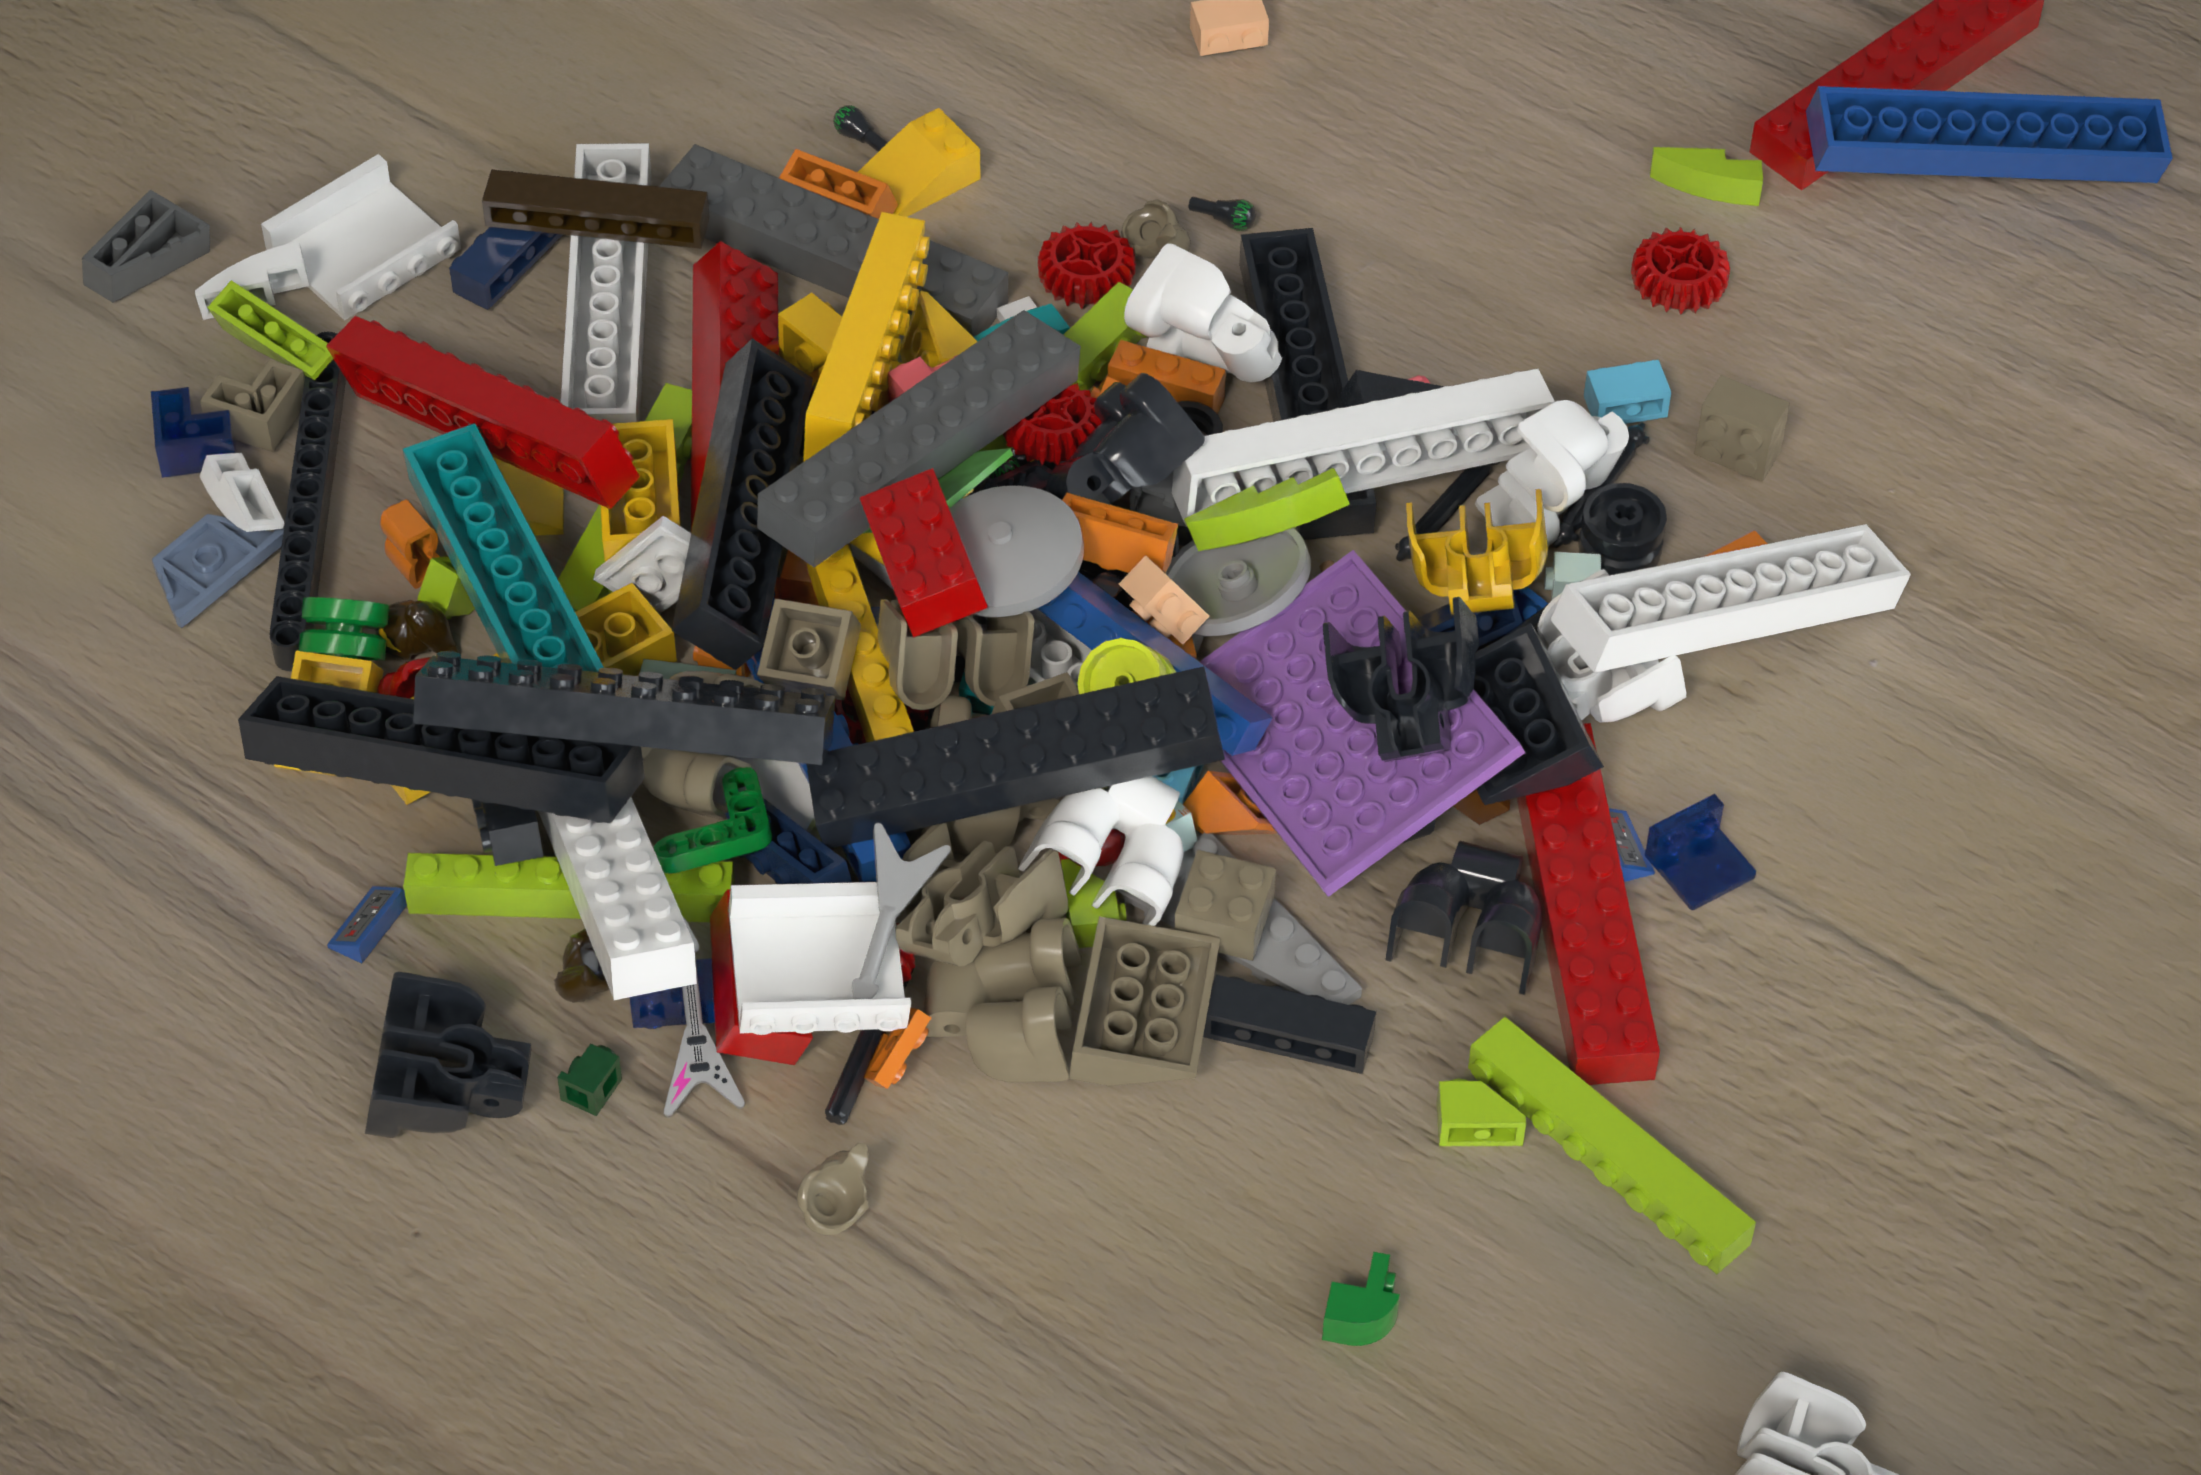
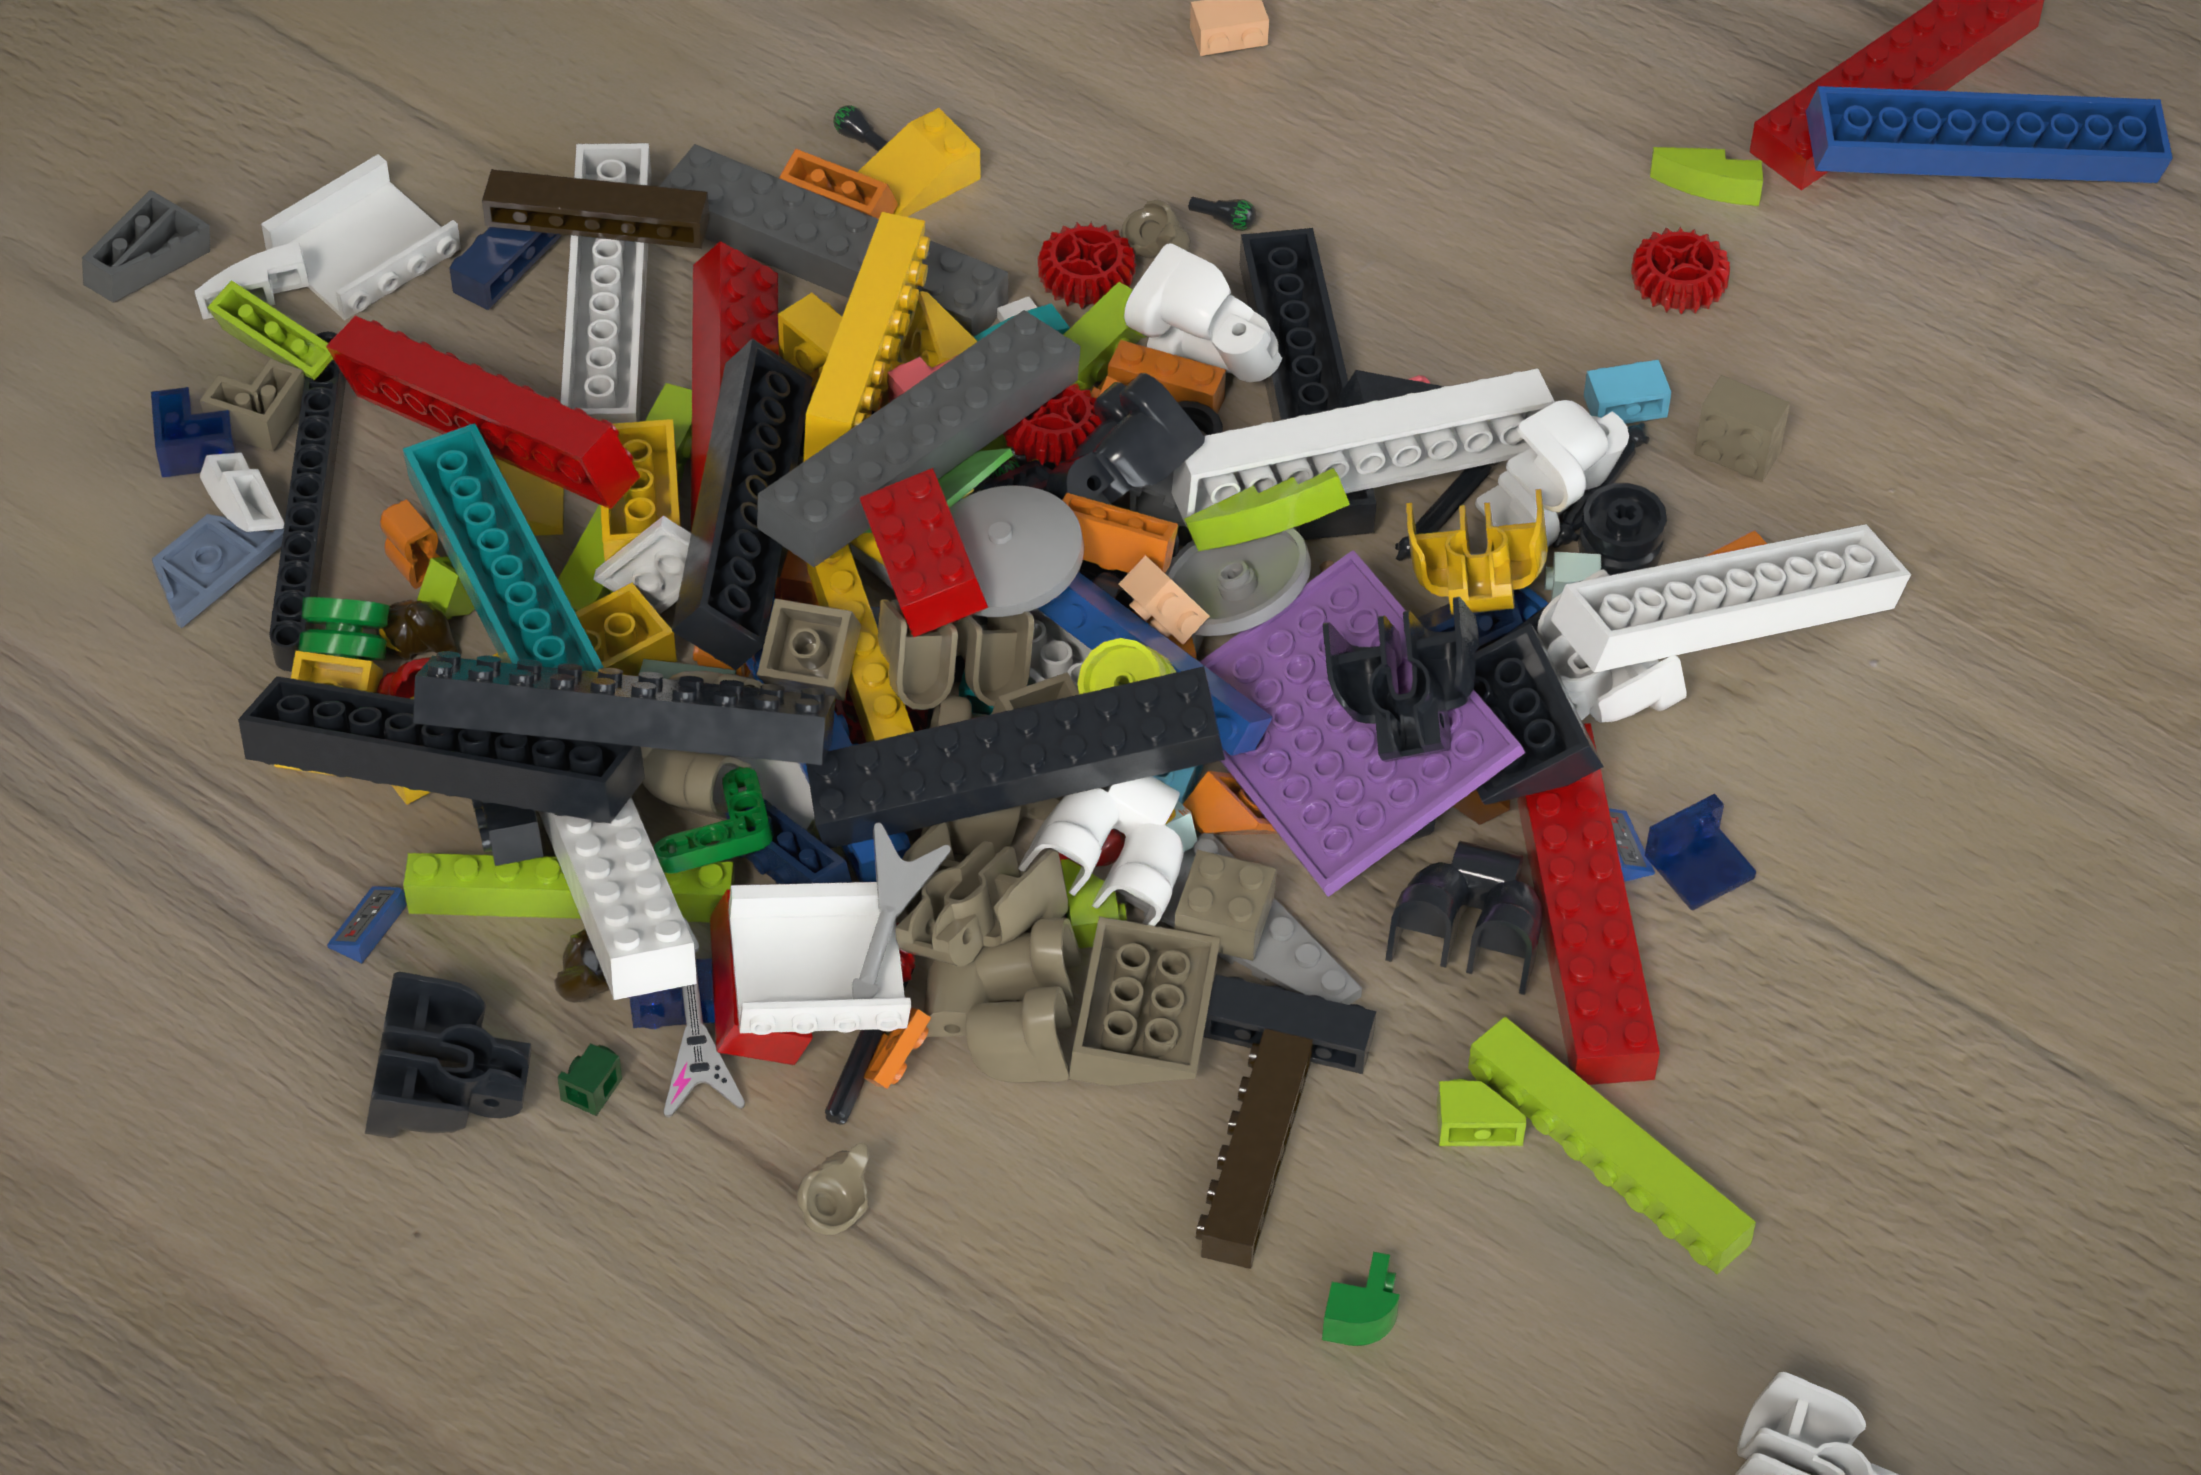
none -> dark brown brick [1195,1029,1313,1269]

